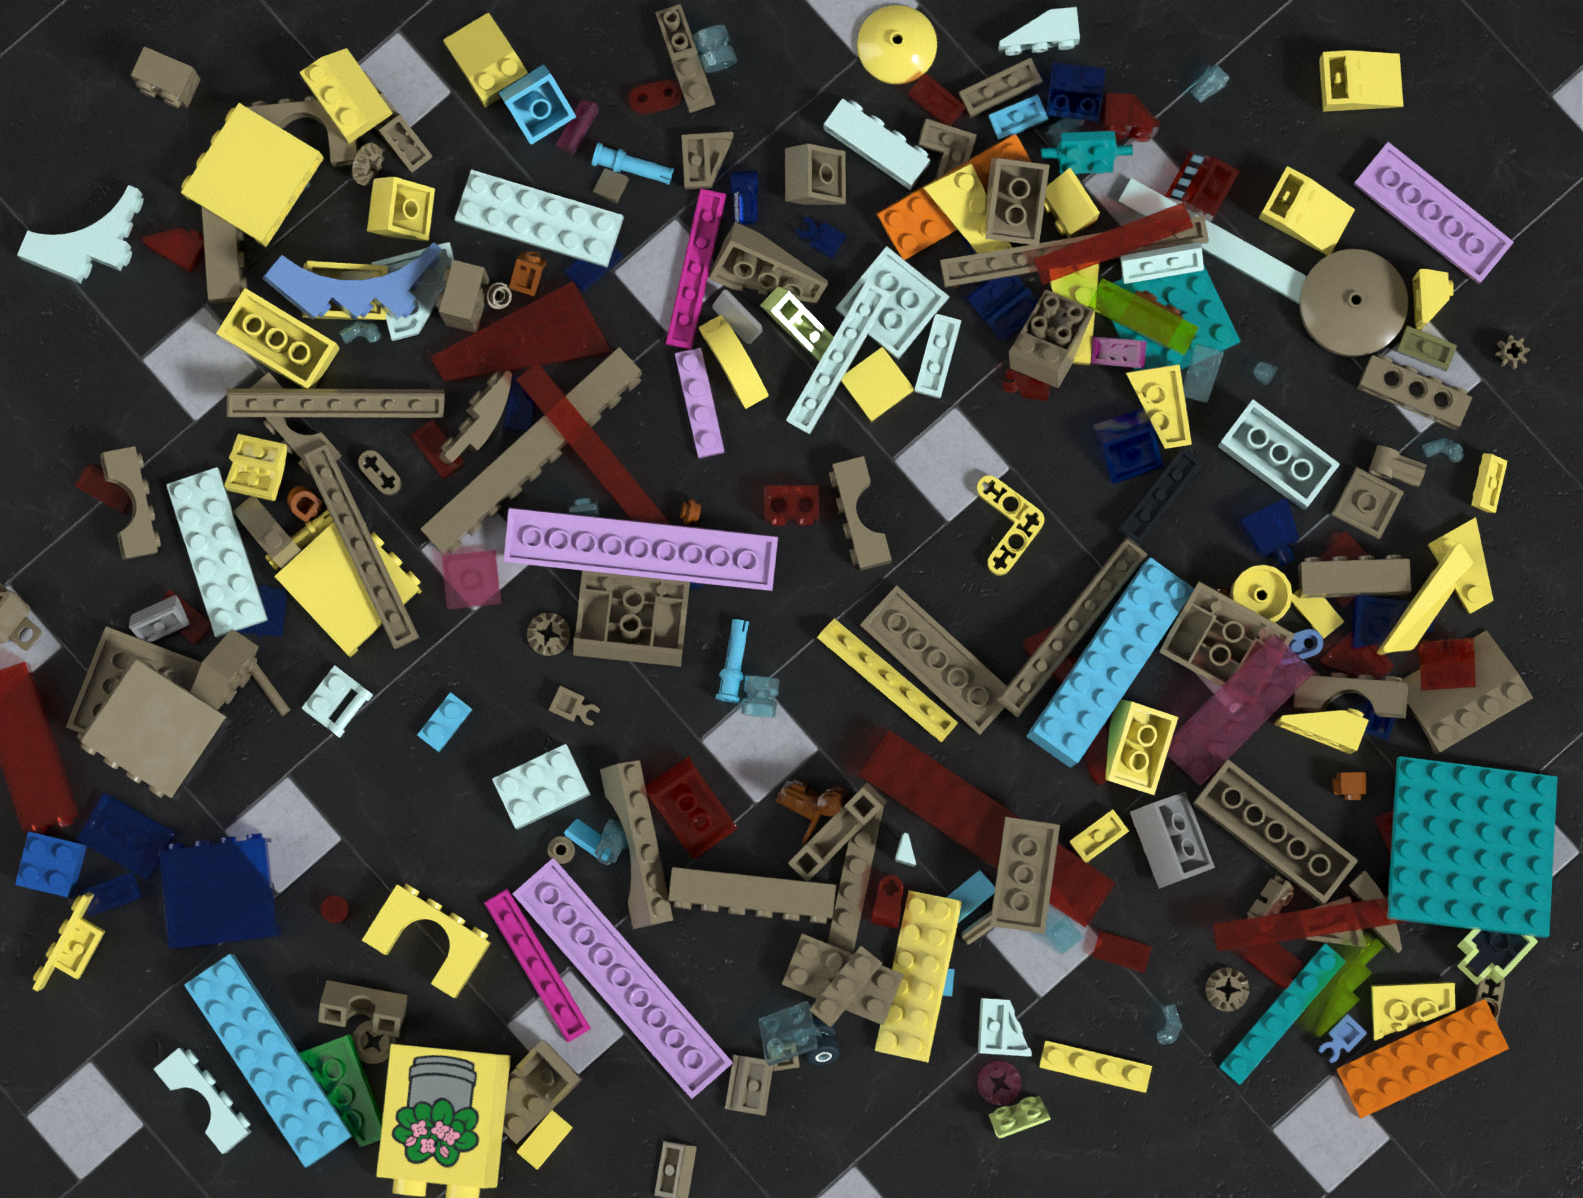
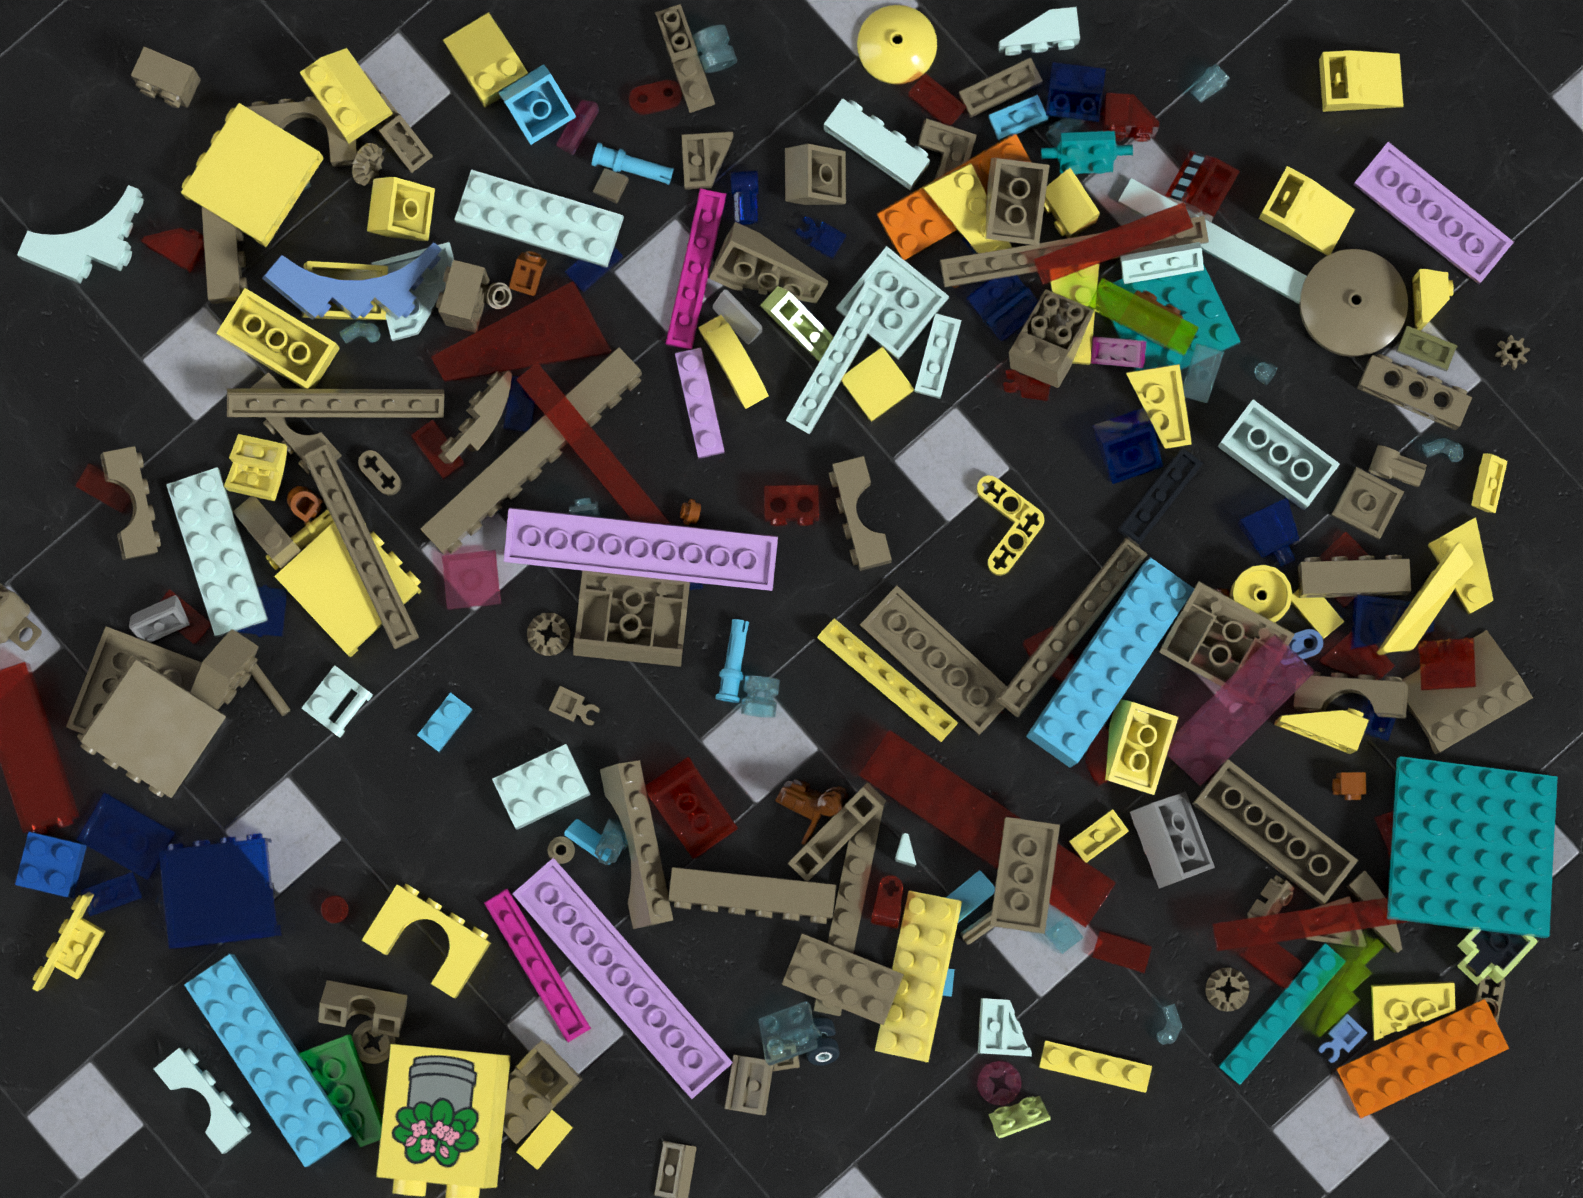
dark tan plate [809,946,883,1027] -> none

